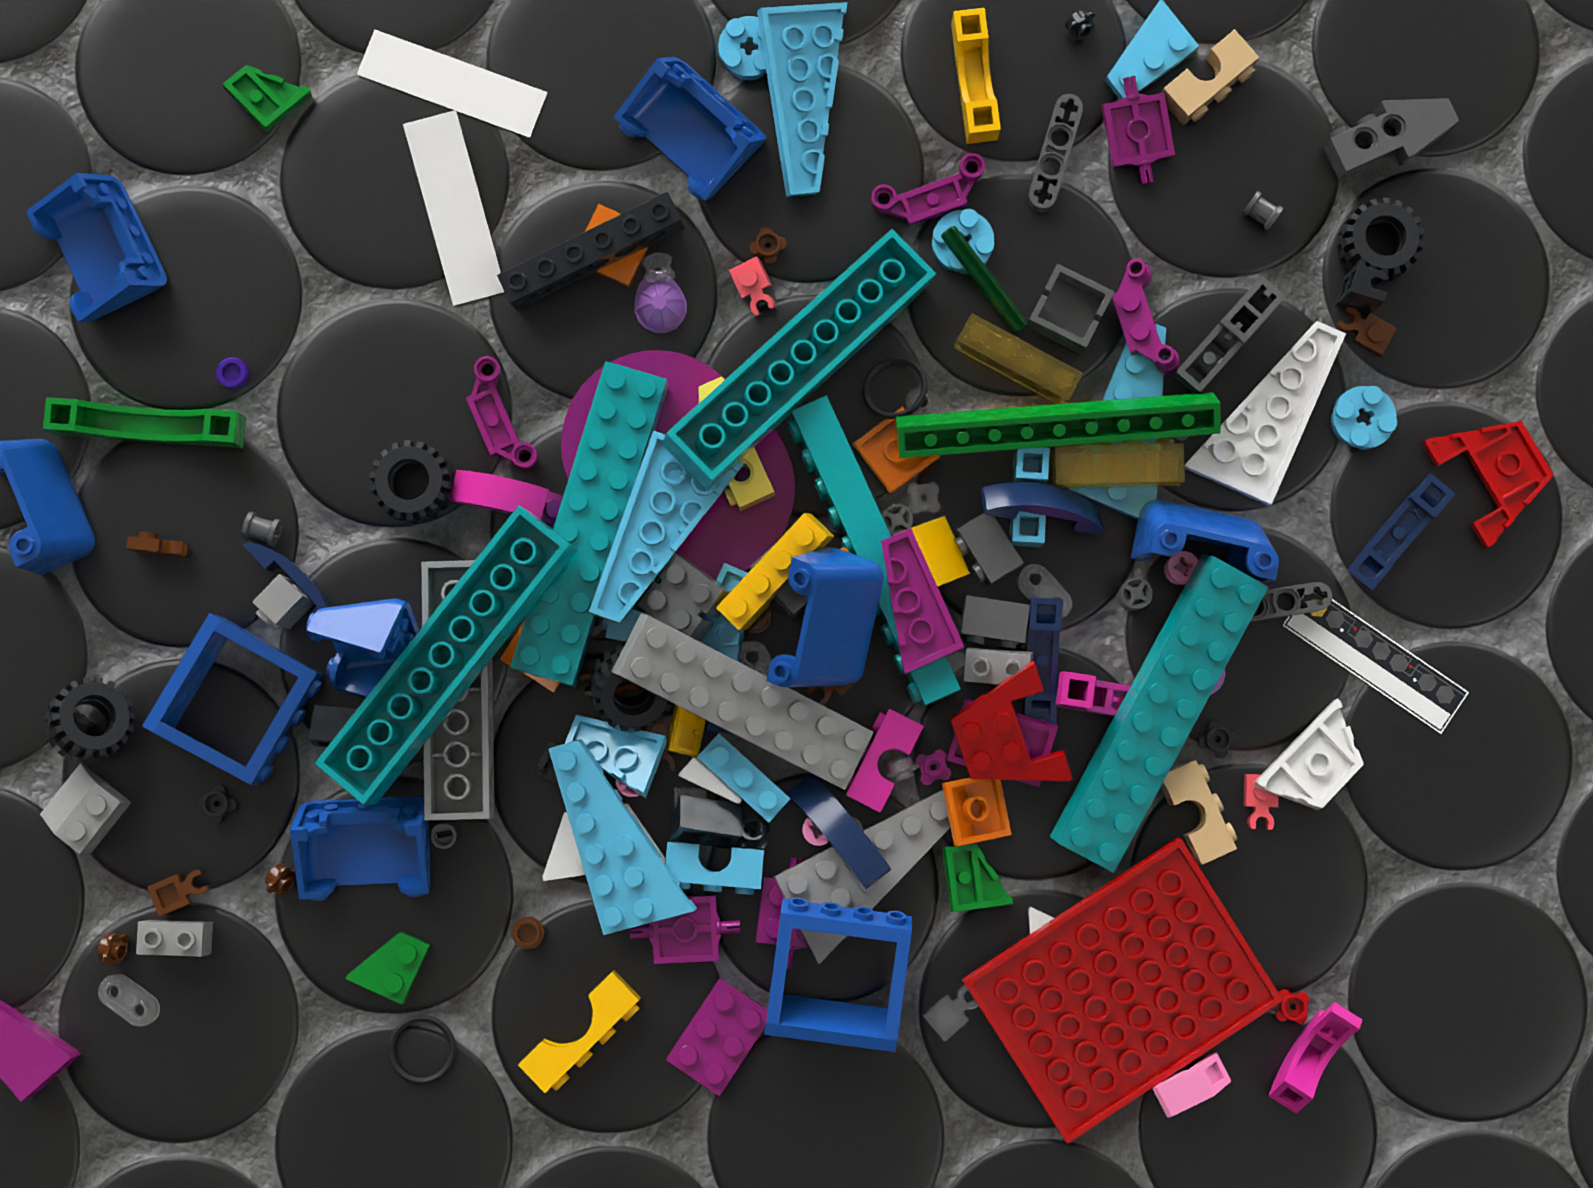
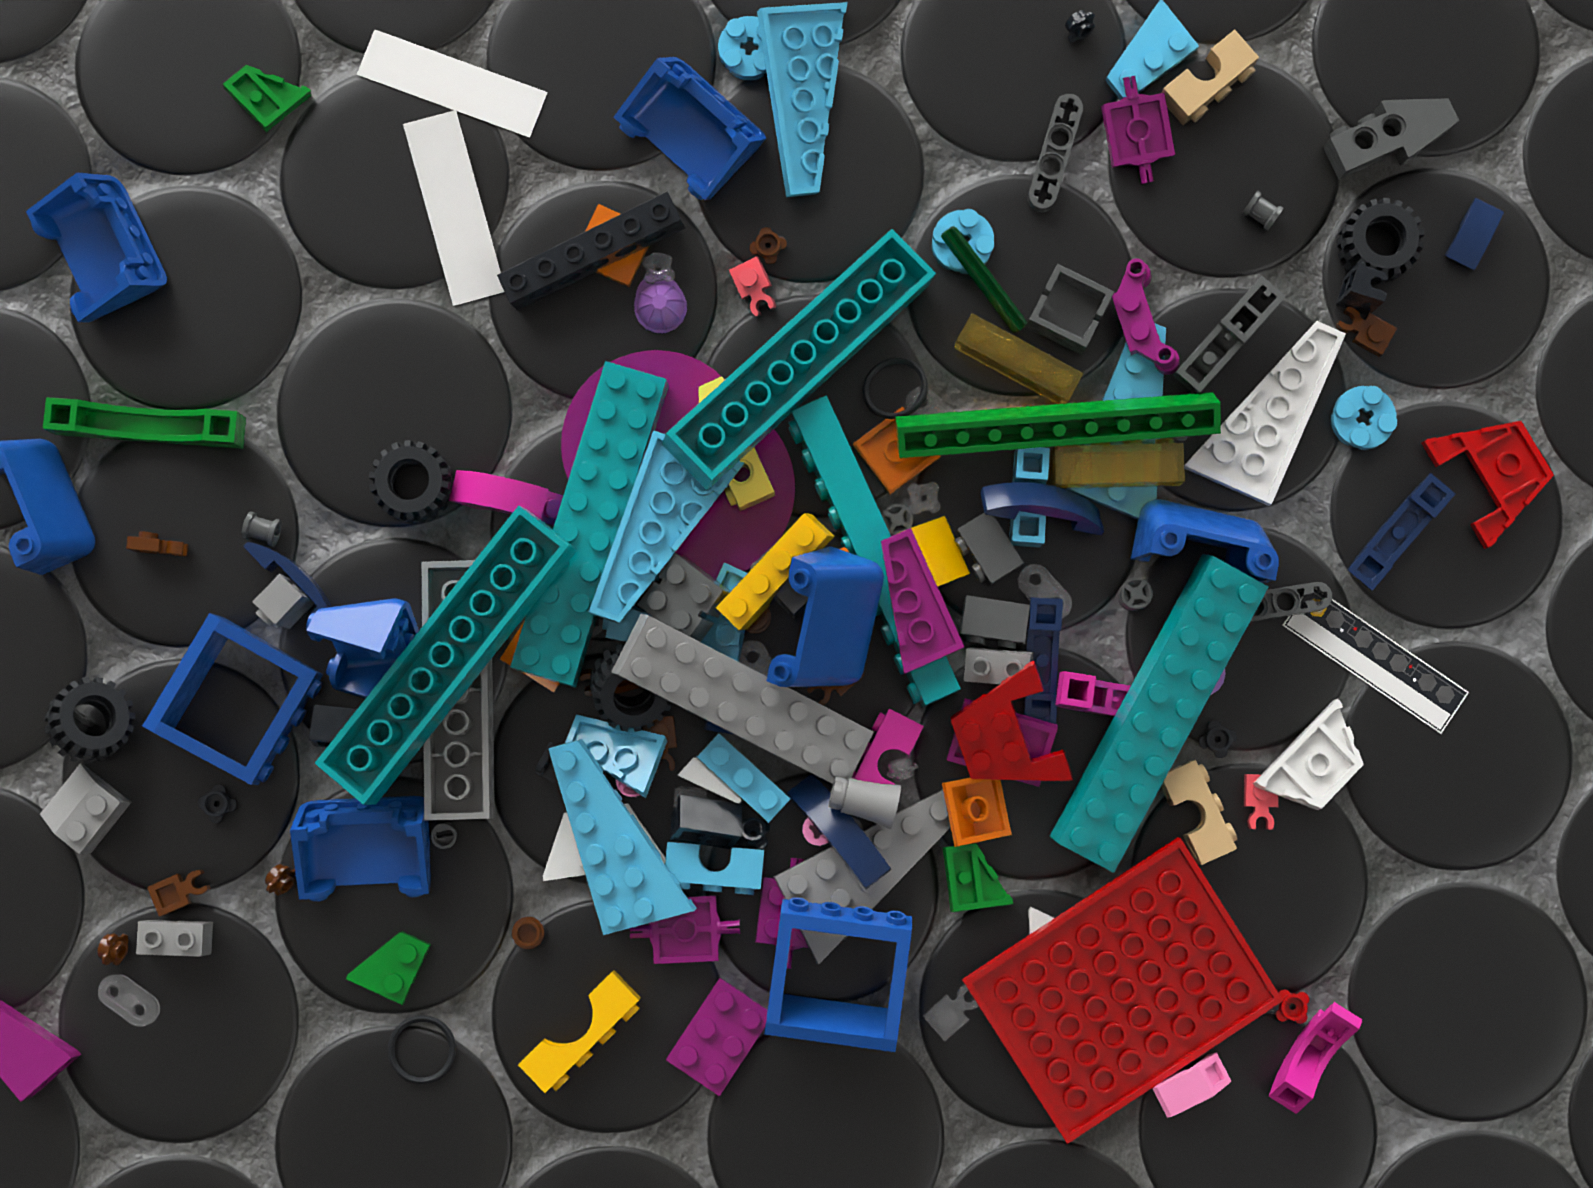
dark purple tile [216,357,250,390] -> none
magenta plate [466,356,538,469] -> none
yellow plate [665,705,706,758] -> none
magenta plate [871,153,985,227] -> none
magenta plate [916,749,951,785] -> none
yellow arch [951,8,1001,144] -> none
bright pink wheel [1164,551,1198,585] -> none
none -> light grey plant [828,777,901,829]
none -> dark blue slope [1445,198,1504,270]

